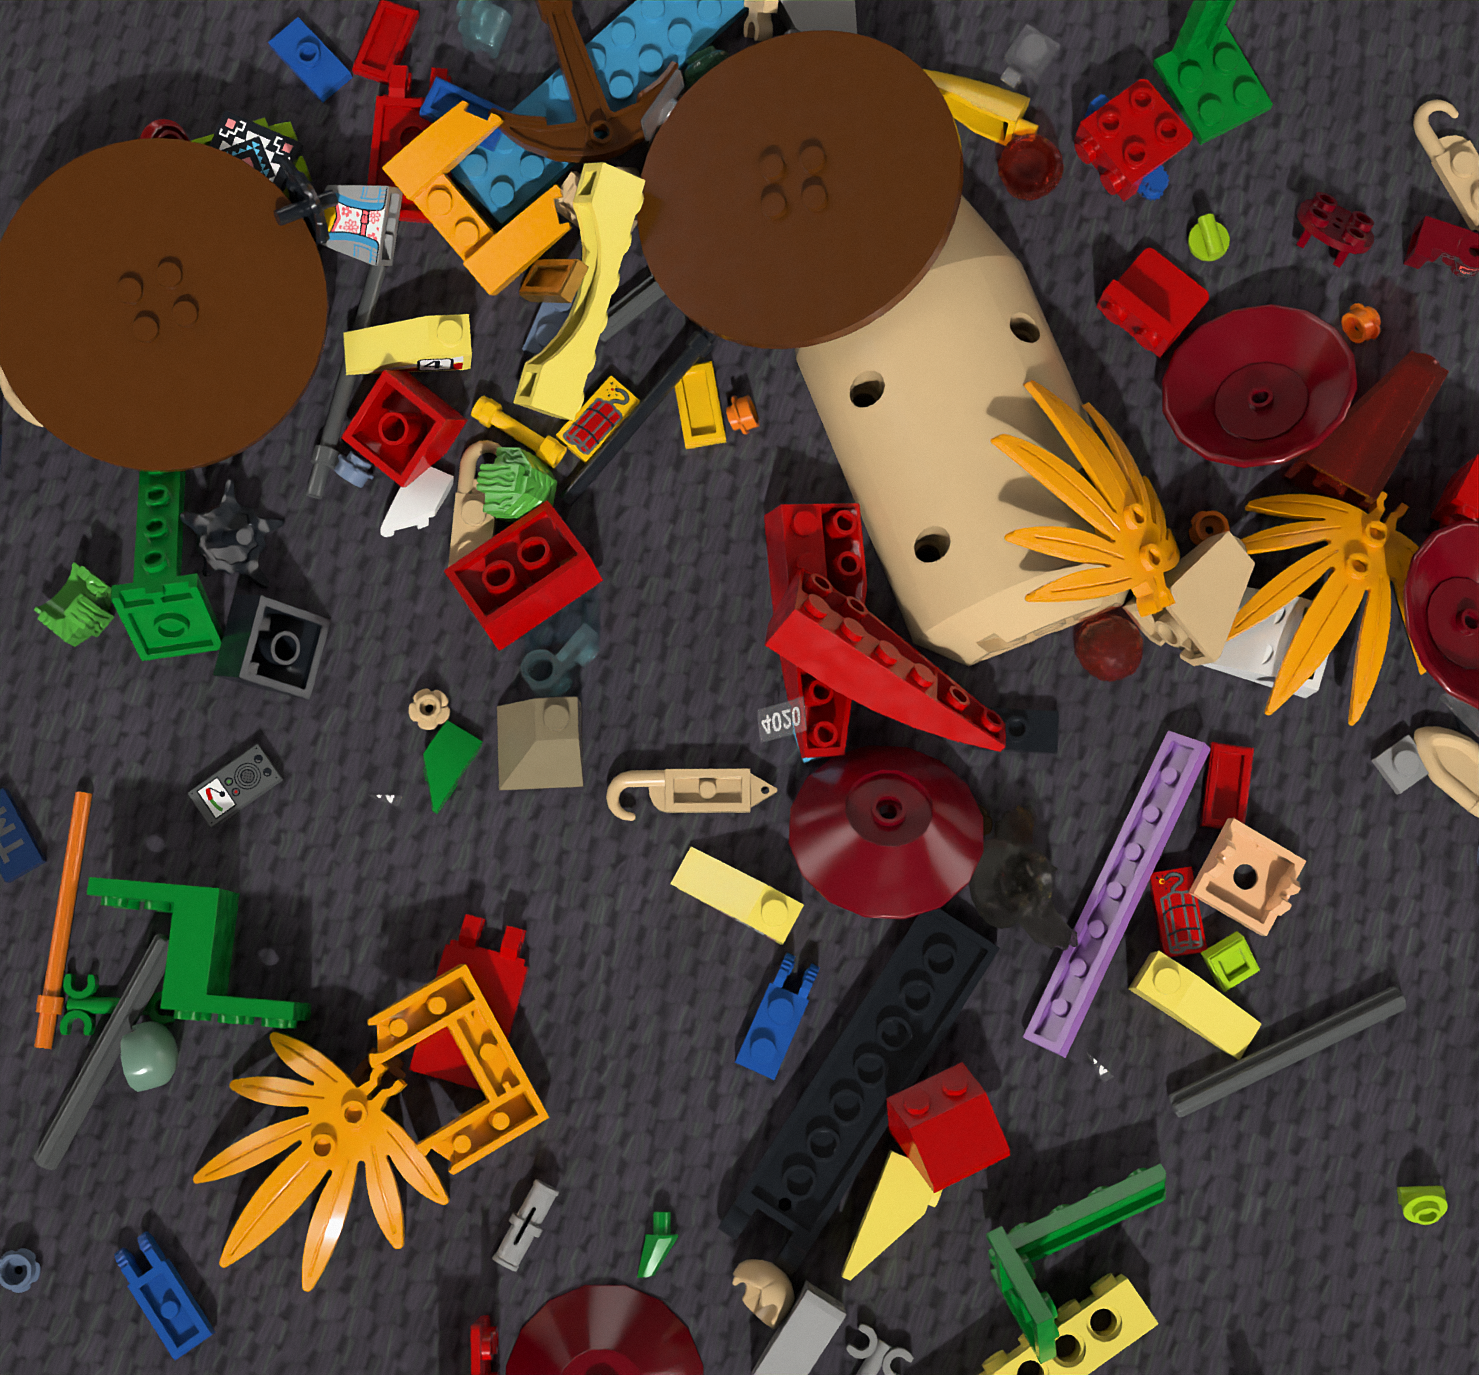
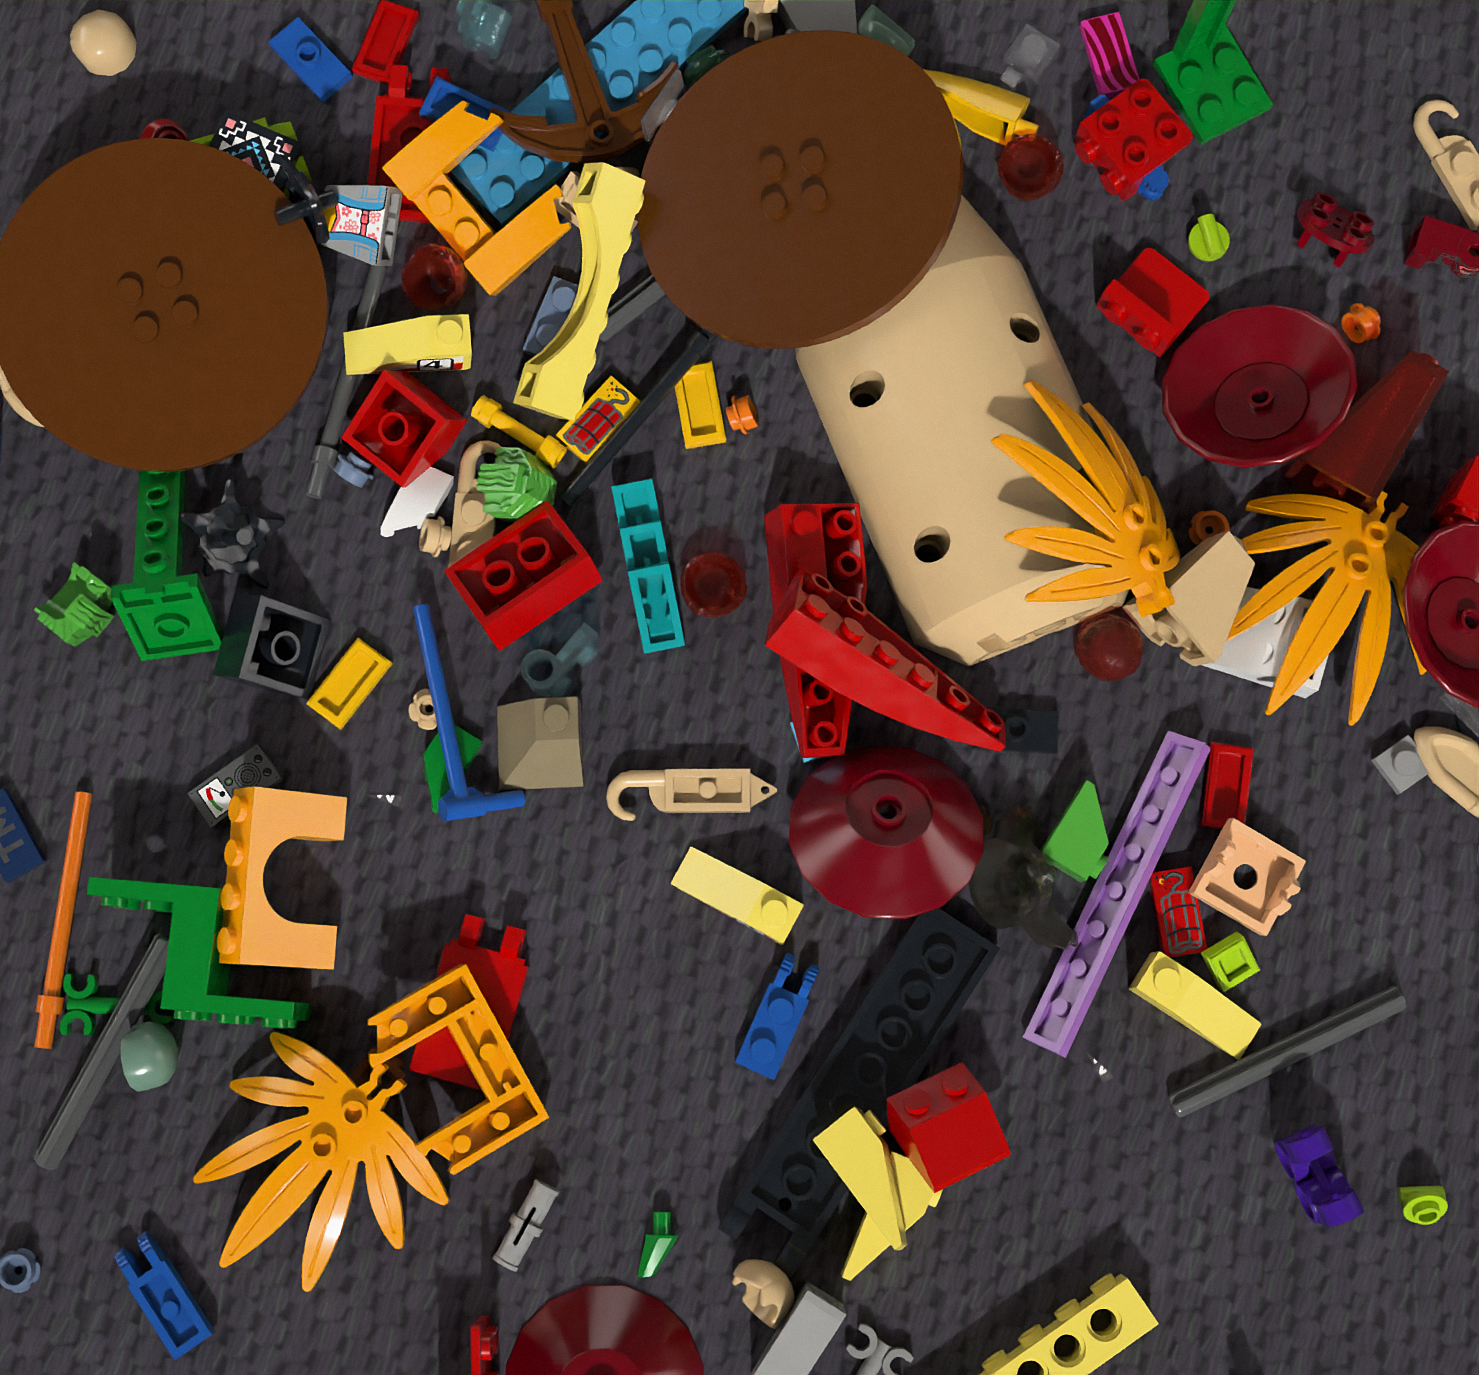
pearl gold tile [519,259,589,303] -> none
clear sticker [757,696,807,743] -> none
green bracket [986,1163,1166,1364] -> none
none -> tan hair [70,9,137,76]
none -> light orange arch [217,786,347,970]
none -> yellow tile [306,638,393,730]
none -> clear red hair [401,243,468,311]
none -> blue bar [413,604,525,822]
none -> tan plate [419,516,451,557]
none -> teal slope [611,478,685,654]
none -> clear red hair [680,551,748,618]
none -> light yellow slope [813,1106,908,1250]
none -> sand green hair [857,5,915,56]
none -> bright green slope [1037,780,1109,883]
none -> tile [1079,12,1139,98]
none -> dark purple piece [1274,1124,1365,1227]

